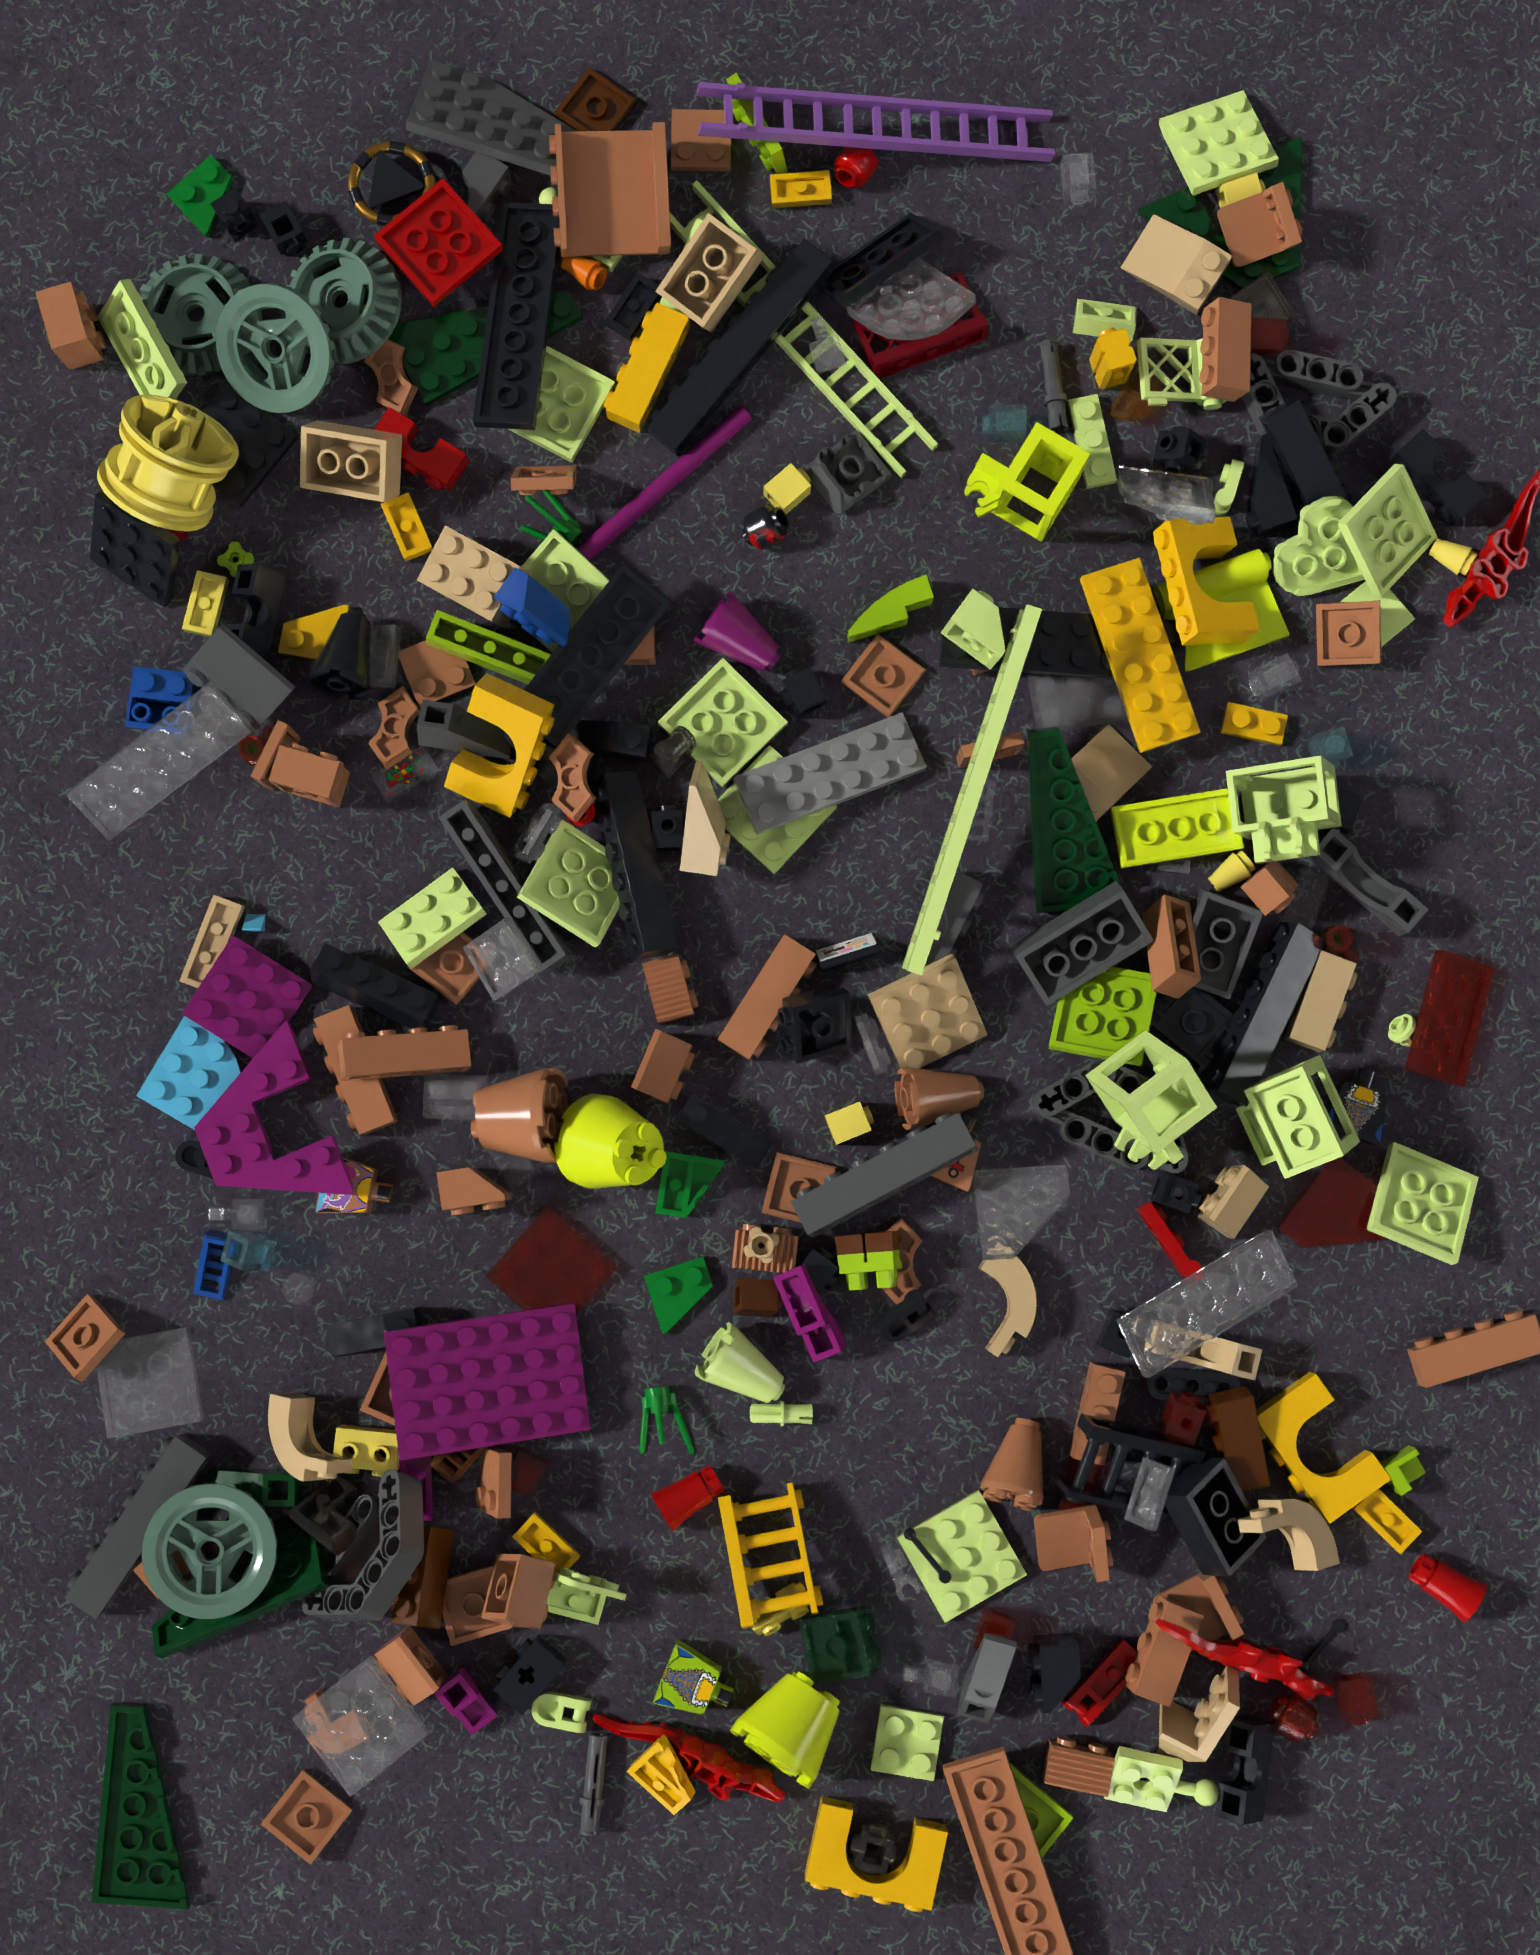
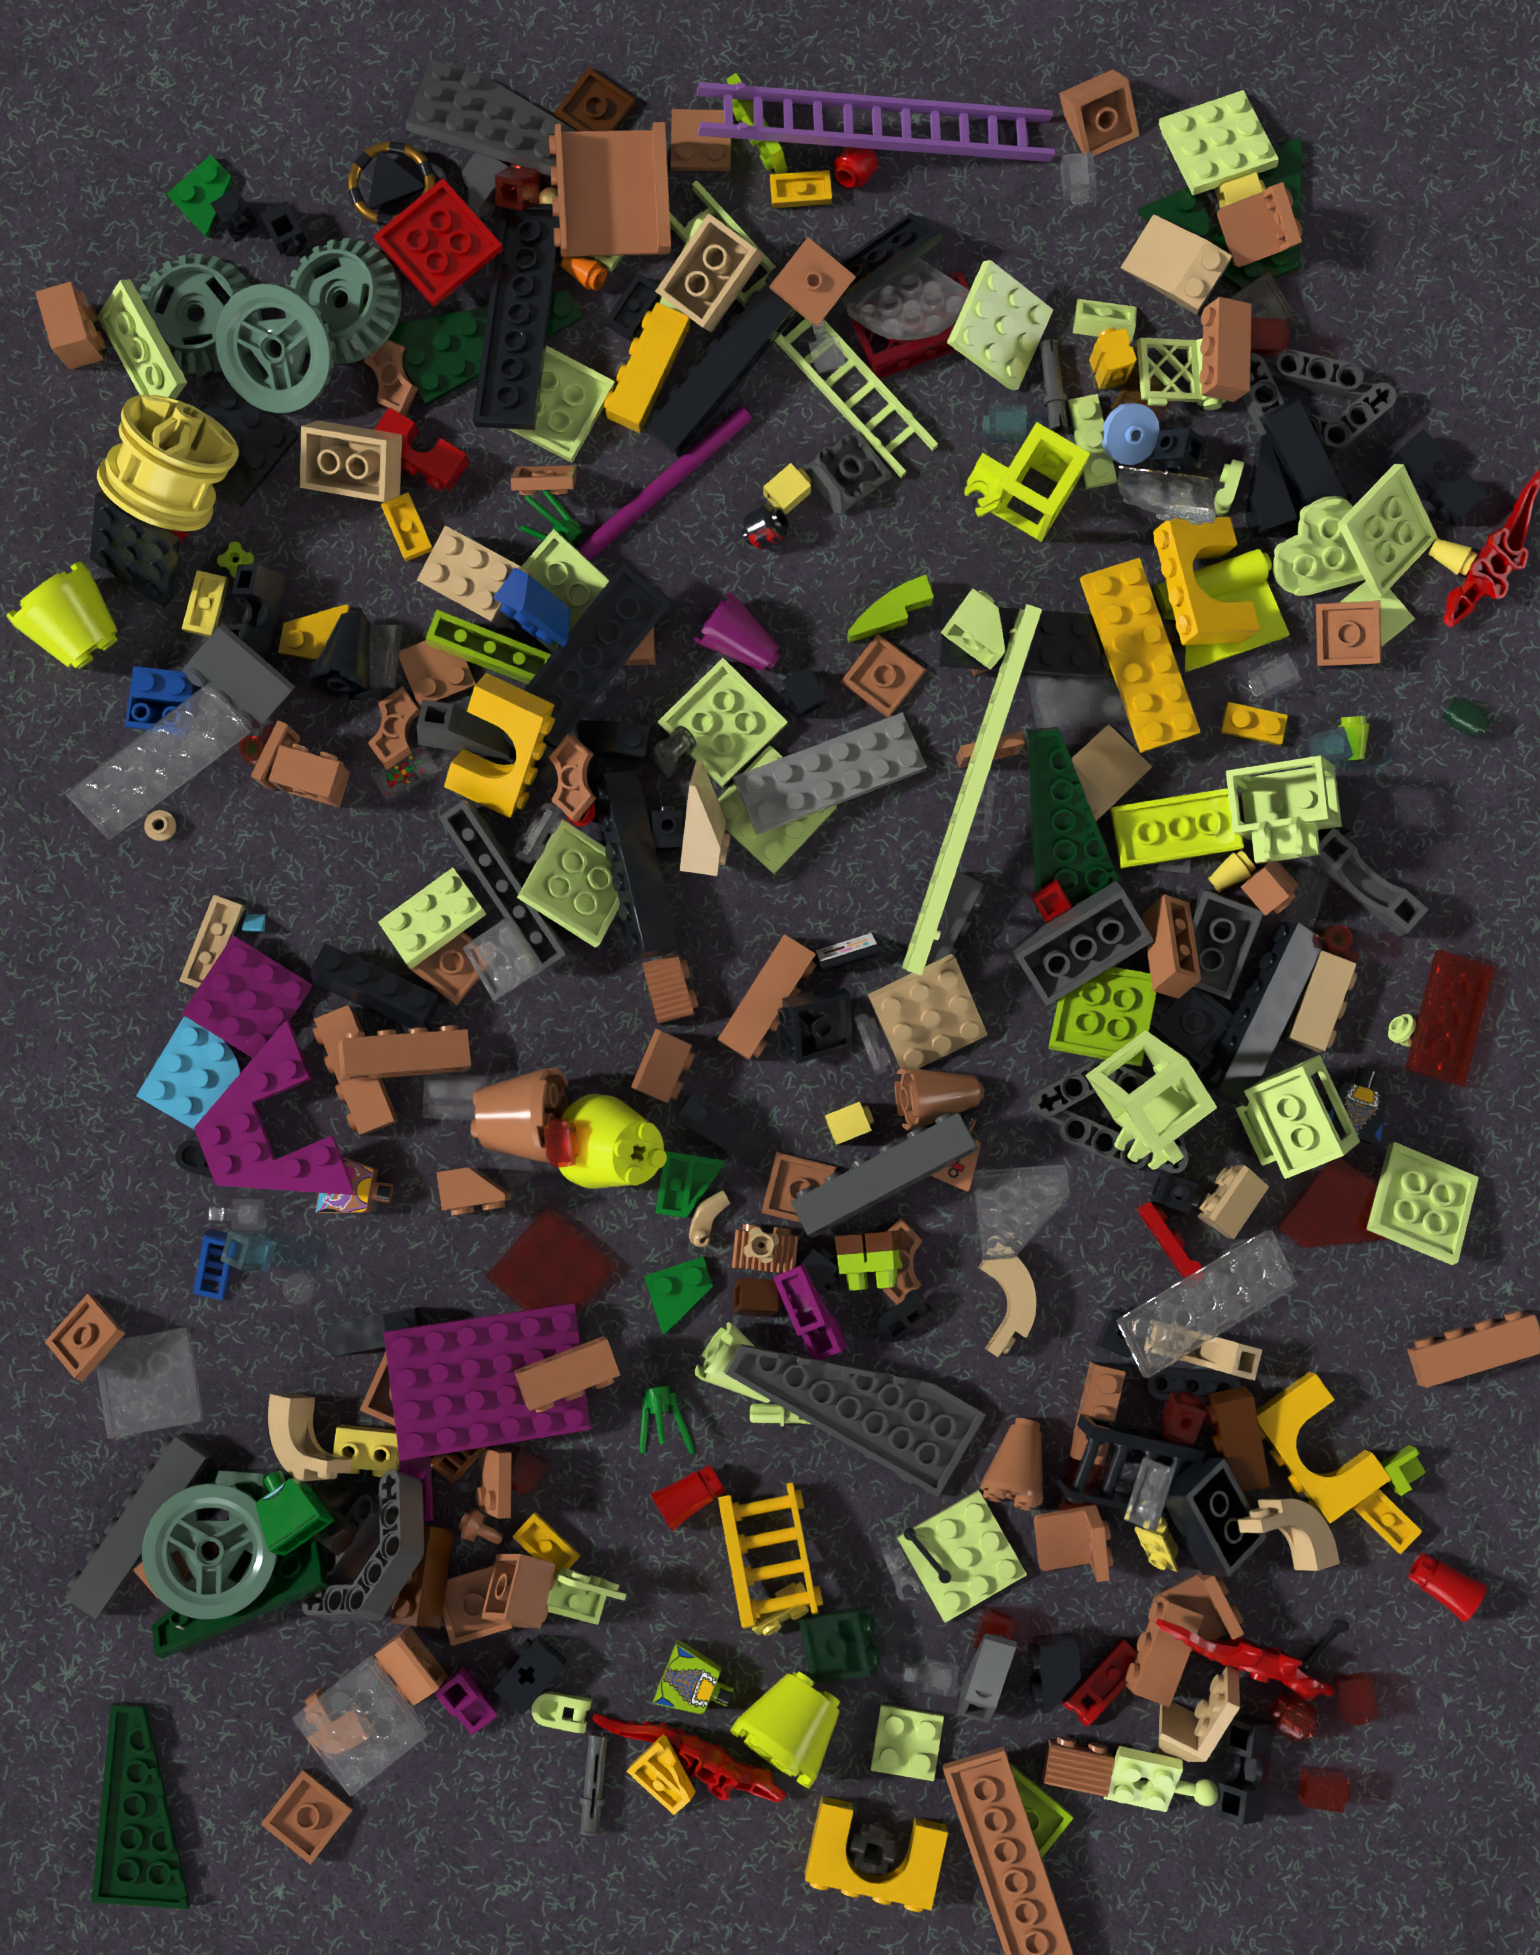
none -> neon yellow cone [7,561,118,669]
none -> tan plate [144,810,176,841]
none -> green torso [256,1471,334,1556]
none -> nougat plate [458,1509,503,1544]
none -> clear red brick [495,164,539,211]
none -> nougat brick [514,1336,620,1413]
none -> clear red brick [544,1118,579,1167]
none -> tan arm [689,1190,730,1247]
none -> dark grey wing [723,1344,986,1497]
none -> nougat plate [769,237,856,327]
none -> yellowish green plate [947,260,1053,390]
none -> red tile [1030,879,1073,923]
none -> nougat slope [1059,69,1140,160]
none -> light blue plate [1102,403,1160,465]
none -> light yellow hinge [1134,1515,1179,1572]
none -> clear red brick [1298,1767,1351,1813]
none -> lime cone [1338,716,1370,760]
none -> clear green brick [1441,696,1491,738]

